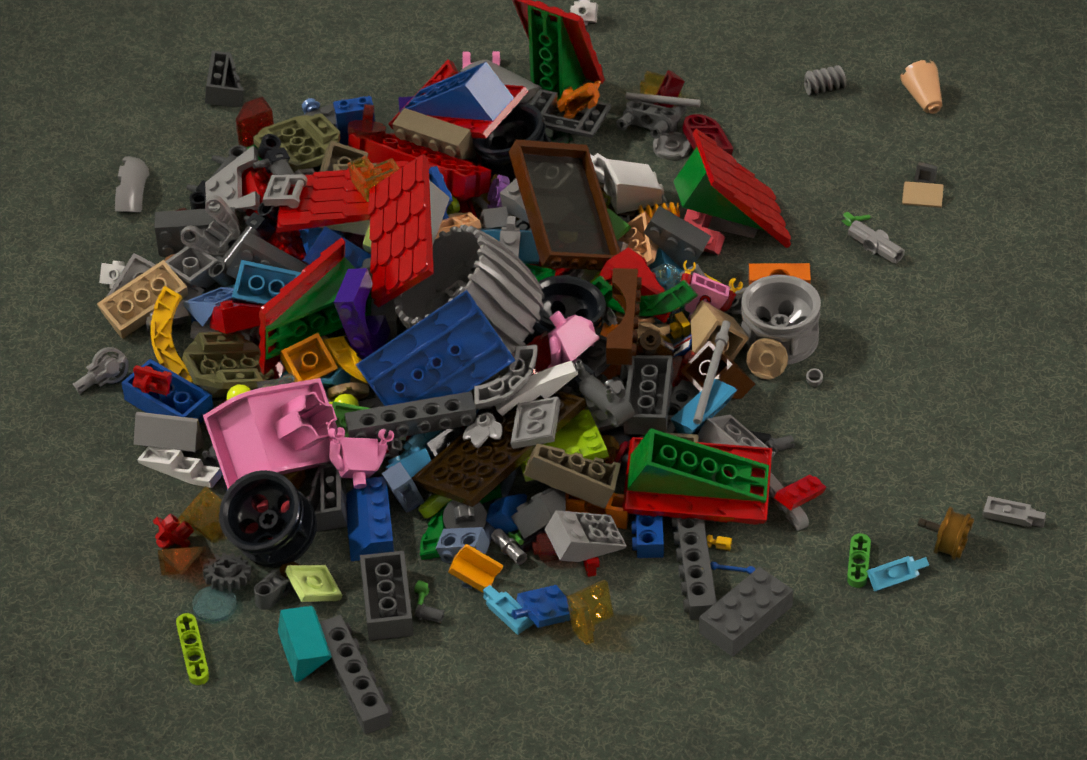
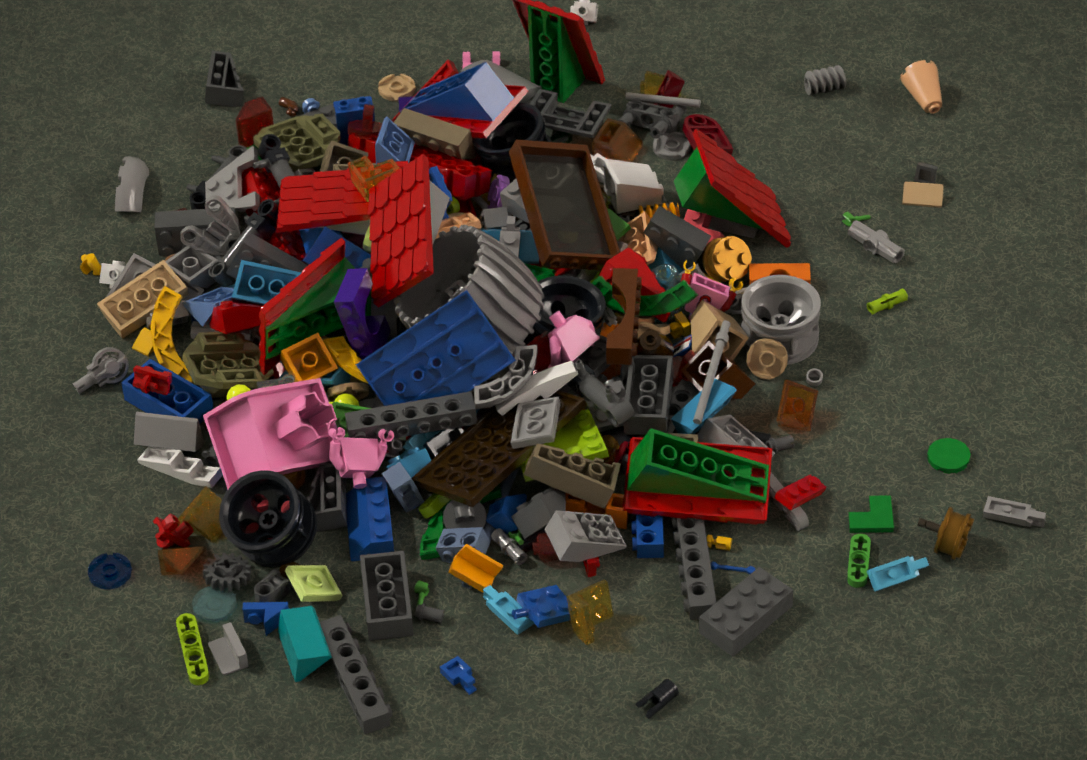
light grey plate [263,174,308,208] -> none
light grey plate [463,412,503,449] -> none
orange animal [557,81,601,119] -> none
none -> yellow piece [80,253,101,276]
none -> clear blue tile [88,553,132,589]
none -> yellow slope [132,327,154,356]
none -> light grey panel [208,622,248,675]
none -> blue slope [243,602,289,636]
none -> reddish brown arm [279,97,299,117]
none -> medium blue slope [375,116,415,165]
none -> tan tile [378,74,416,101]
none -> blue plate [440,656,477,695]
none -> clear orange slope [592,118,643,162]
none -> black hinge [635,679,679,719]
none -> pearl gold wheel [703,236,752,282]
none -> clear orange slope [776,380,818,431]
none -> green tile [848,495,894,533]
none -> lime pin [867,288,908,315]
none -> green tile [927,438,971,474]

